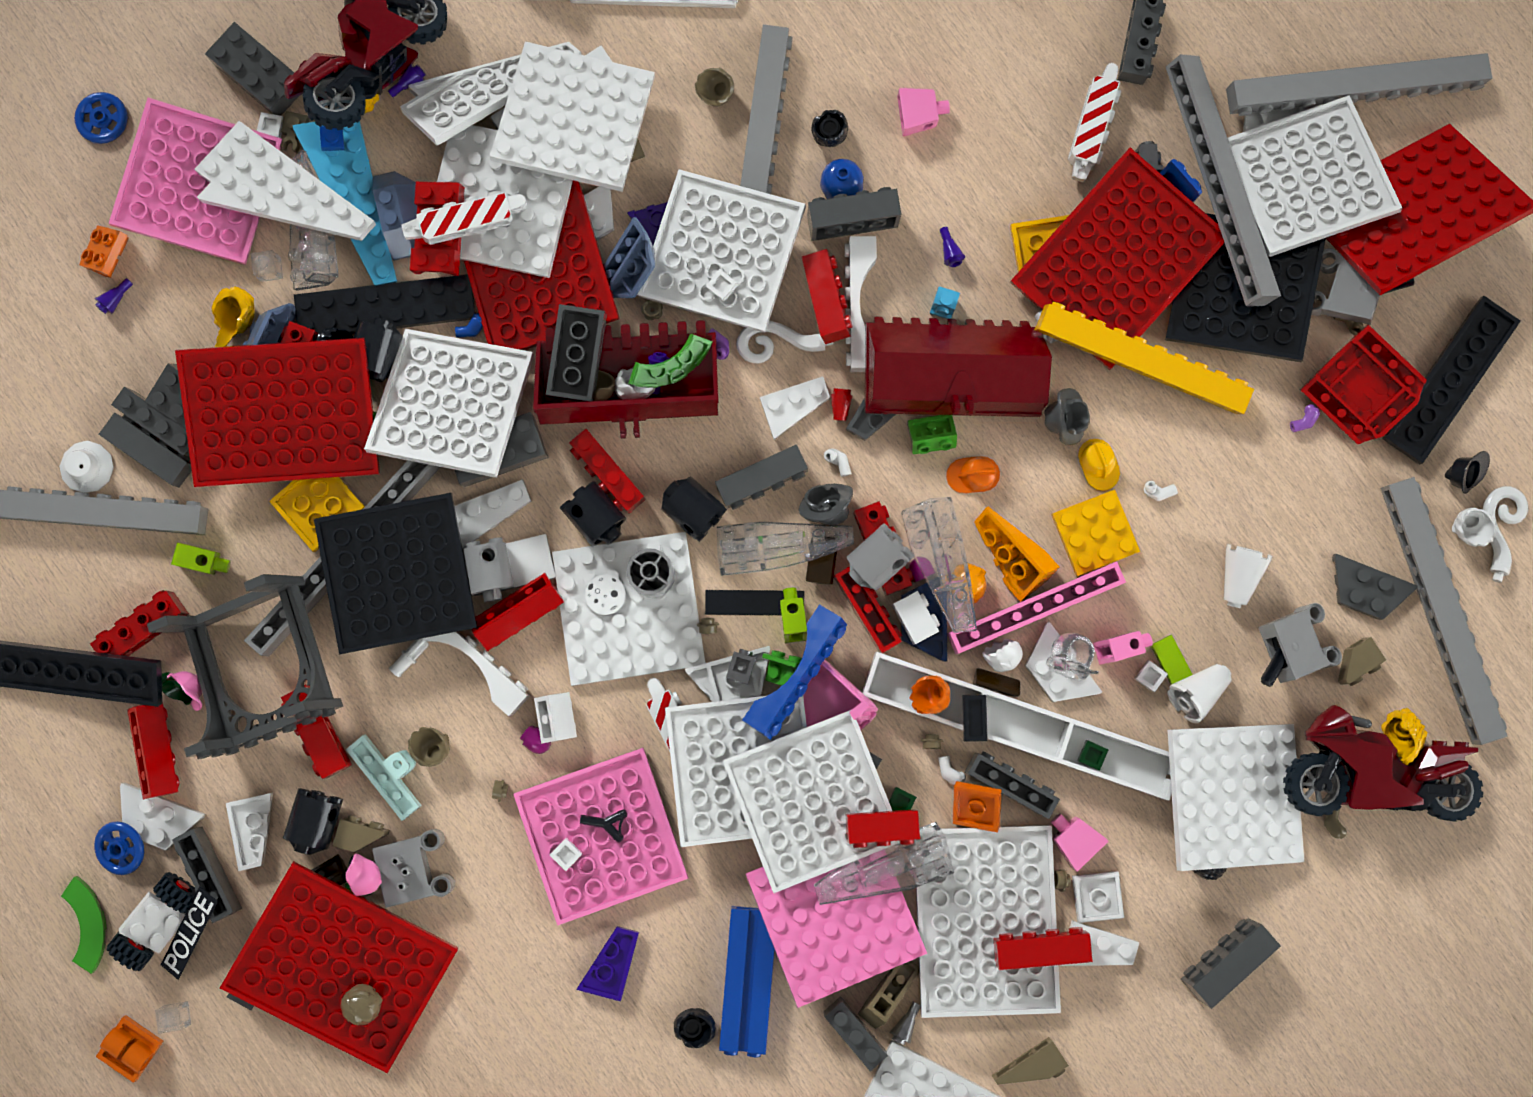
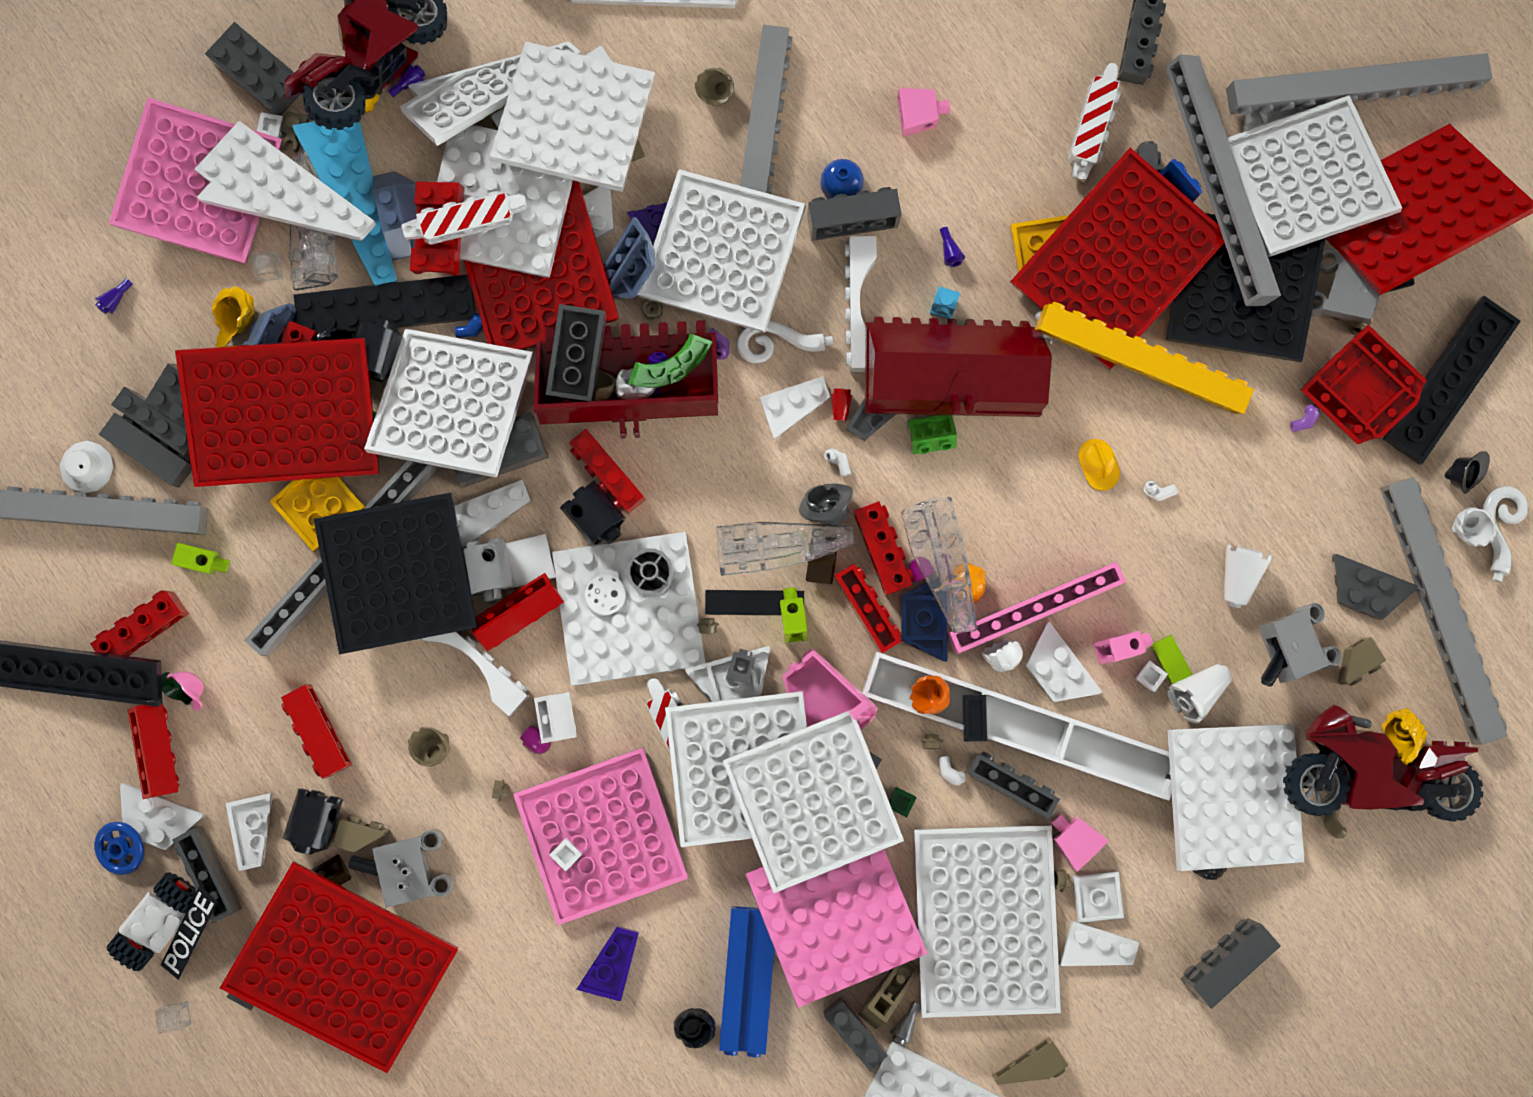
bright green tile [61,876,107,974] -> none
blue plate [74,92,128,144] -> none
orange plate [79,225,129,278] -> none
orange plate [96,1015,164,1083] -> none
dark grey arch [147,574,344,760] -> none
blue plate [319,126,345,151] -> none
dark tan hair [340,984,383,1025] -> none
bright pink hair [345,854,382,896] -> none
light aqua plate [346,734,422,821] -> none
white axle [389,639,429,677] -> none
black piece [580,809,627,843] -> none
black cylinder [661,476,727,542] -> none
white plate [706,269,738,302] -> none
dark grey brick [715,444,808,510] -> none
blue arch [742,604,847,740] -> none
bright green bracket [762,650,802,685] -> none
red brick [802,249,853,344] -> none
black hair [811,110,848,147] -> none
clear wedge [814,822,954,905] -> none
red brick [845,809,920,848] -> none
light grey cylinder [847,523,915,591] -> none
white brick [892,591,940,645] -> none
orange piece [946,456,1000,493] -> none
orange plate [953,781,1002,833] -> none
dark brown slope [973,668,1020,697] -> none
light orange wedge [974,506,1060,602] -> none
red brick [993,927,1093,970] -> none
dark grey hat [1044,388,1090,445] -> none
clear piece [1046,633,1099,680] -> none
yellow plate [1051,489,1140,577] -> none
dark green plate [1077,740,1109,771] -> none

